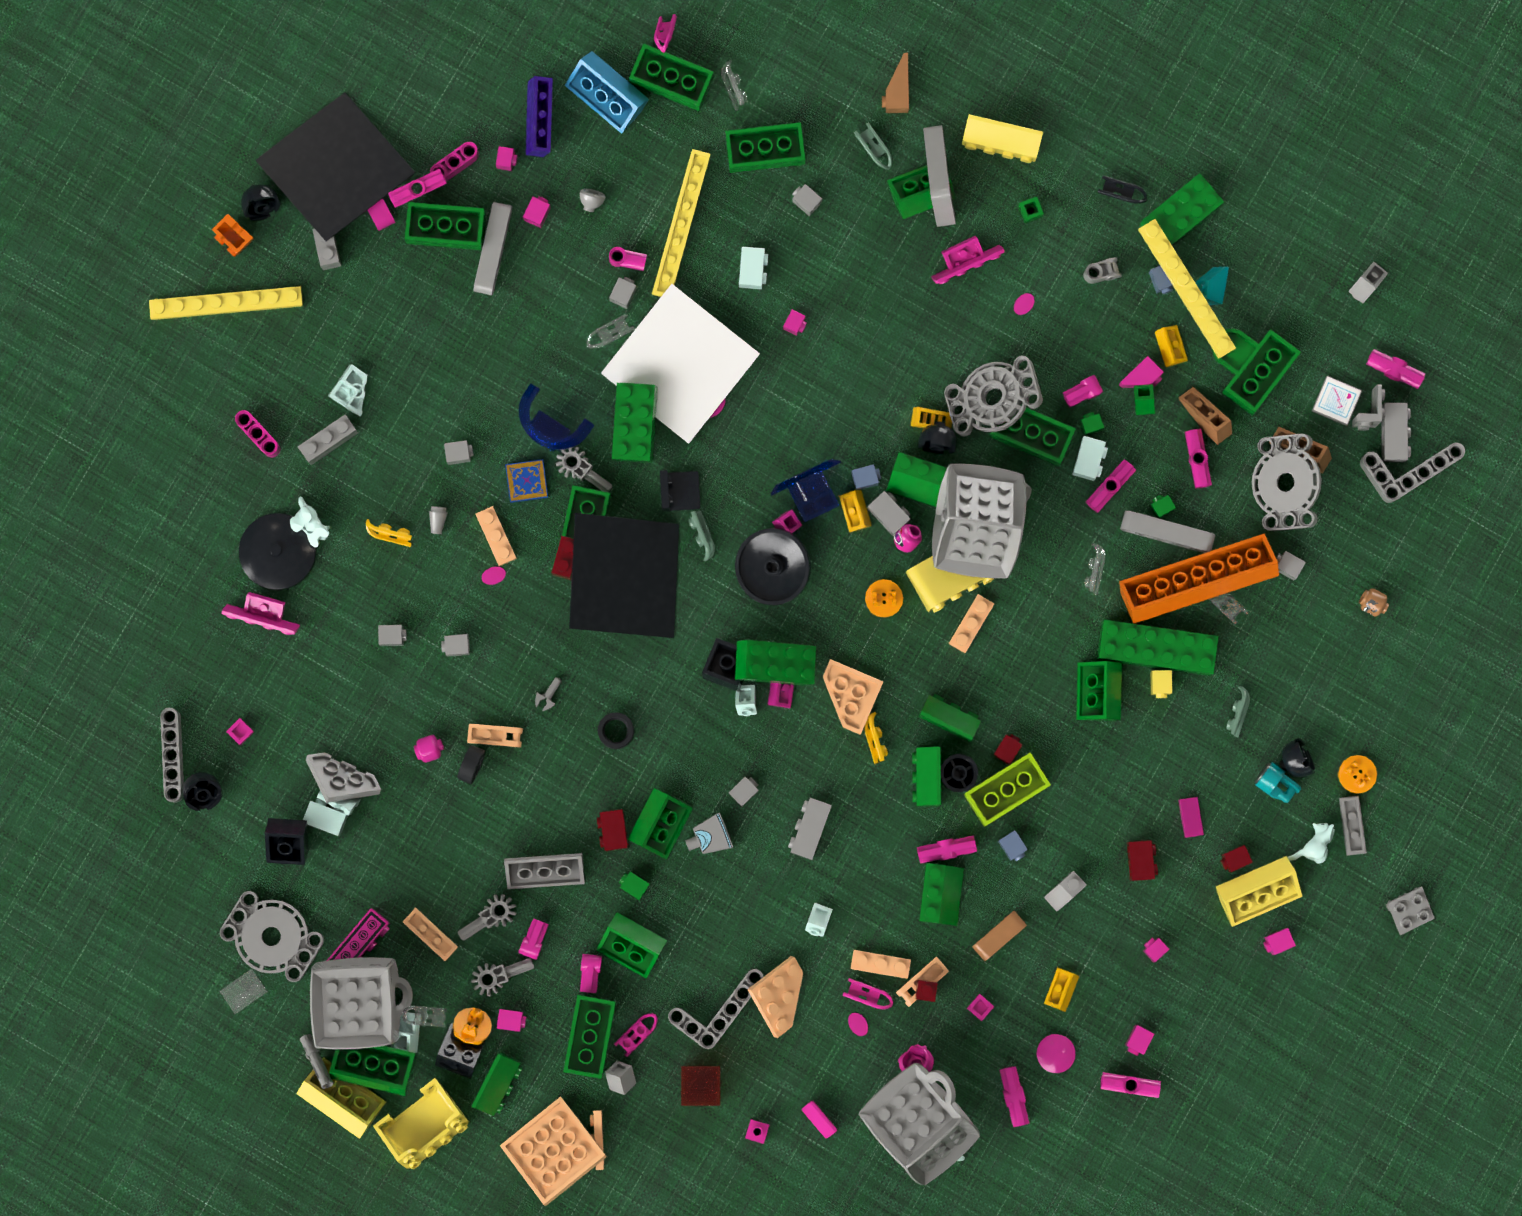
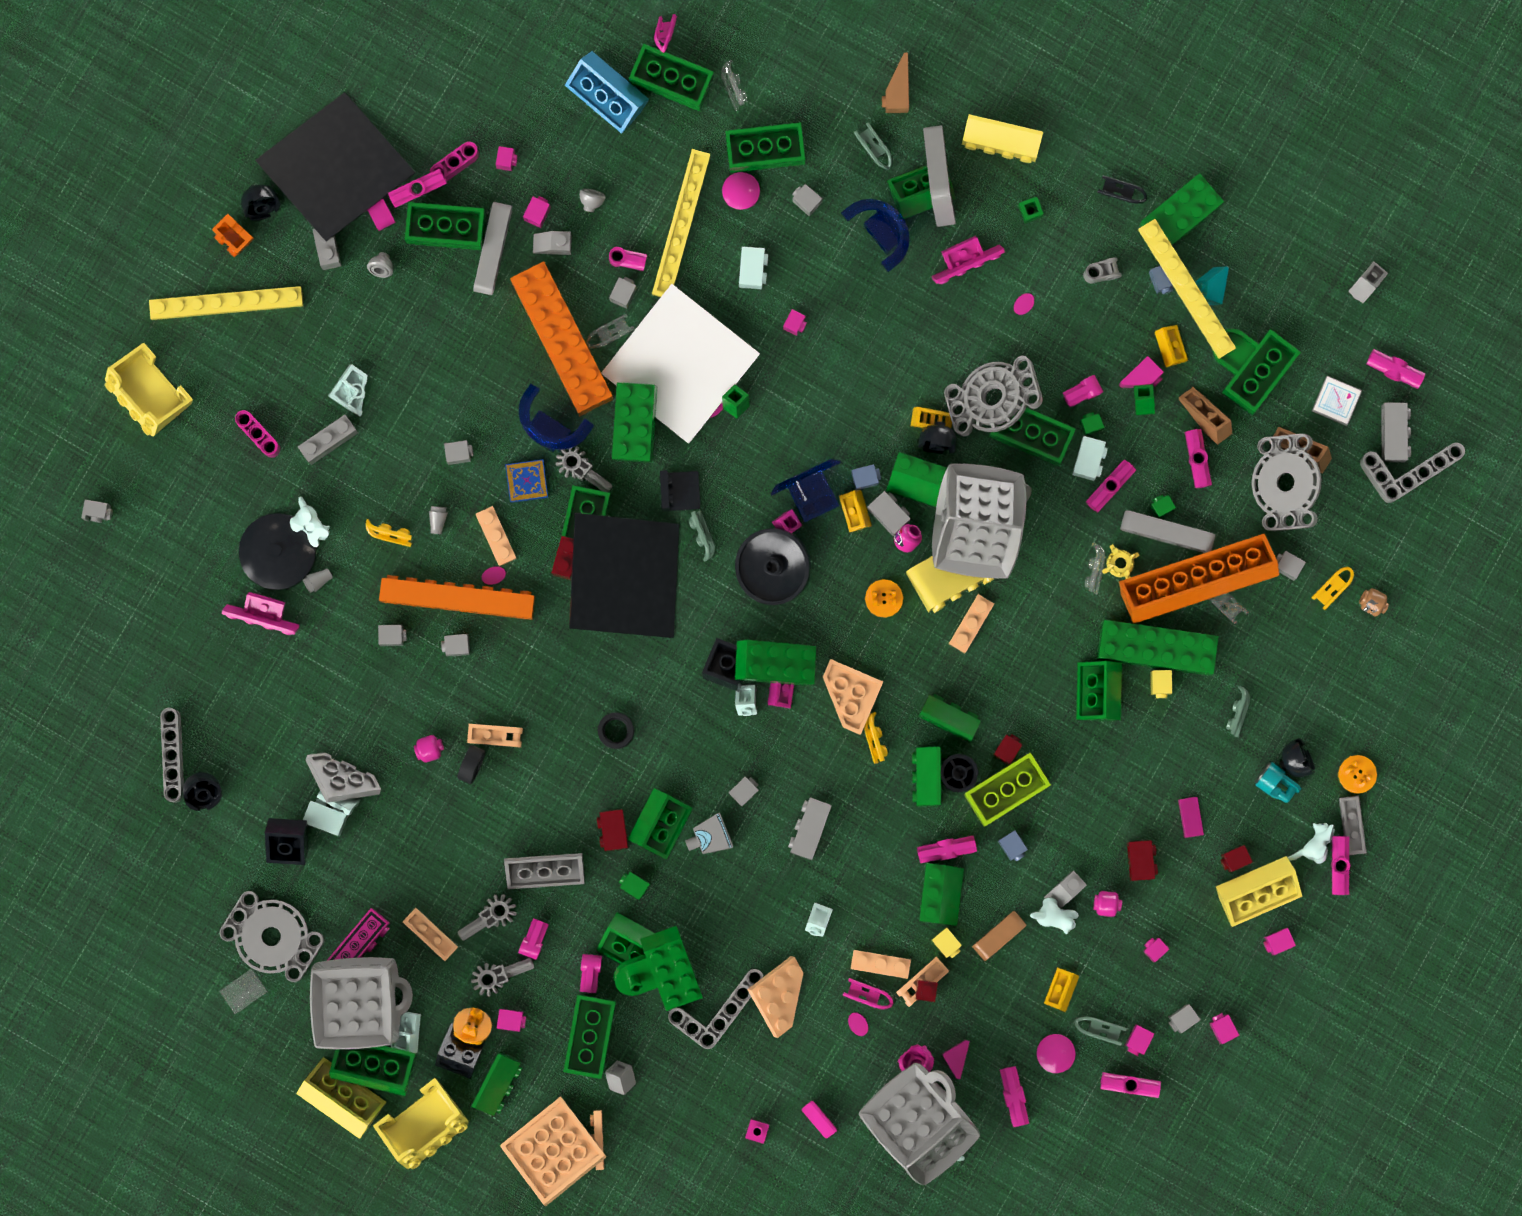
dark pink plate [226,718,254,745] -> none
light grey pin [300,1034,333,1089] -> none
clear piece [402,1006,447,1027] -> none
dark purple brick [526,76,553,157] -> none
light grey bar [535,677,561,711] -> none
dark pink piece [614,1013,658,1057] -> none
clear red brick [681,1066,721,1106] -> none
dark pink plate [967,994,994,1021] -> none
light grey bracket [1352,384,1385,431] -> none
light grey hinge [1386,886,1435,935] -> none
none -> light grey brick [81,500,113,523]
none -> light yellow windscreen [105,343,193,436]
none -> light grey cone [303,569,333,593]
none -> light grey brick [367,252,393,278]
none -> orange brick [379,575,536,620]
none -> orange brick [510,261,613,416]
none -> light grey slope [533,231,572,255]
none -> green brick [614,926,703,1011]
none -> dark pink dish [722,172,760,210]
none -> green brick [722,384,750,419]
none -> clear blue piece [841,199,909,272]
none -> light yellow brick [932,928,962,958]
none -> dark pink slope [942,1040,970,1079]
none -> light aqua animal [1030,897,1079,934]
none -> sand green piece [1074,1016,1126,1046]
none -> dark pink head [1093,891,1122,917]
none -> light yellow piece [1102,544,1140,579]
none -> light grey brick [1168,1004,1200,1033]
none -> dark pink brick [1209,1013,1239,1044]
none -> yellow piece [1311,567,1354,610]
none -> dark pink piece [1331,836,1350,895]

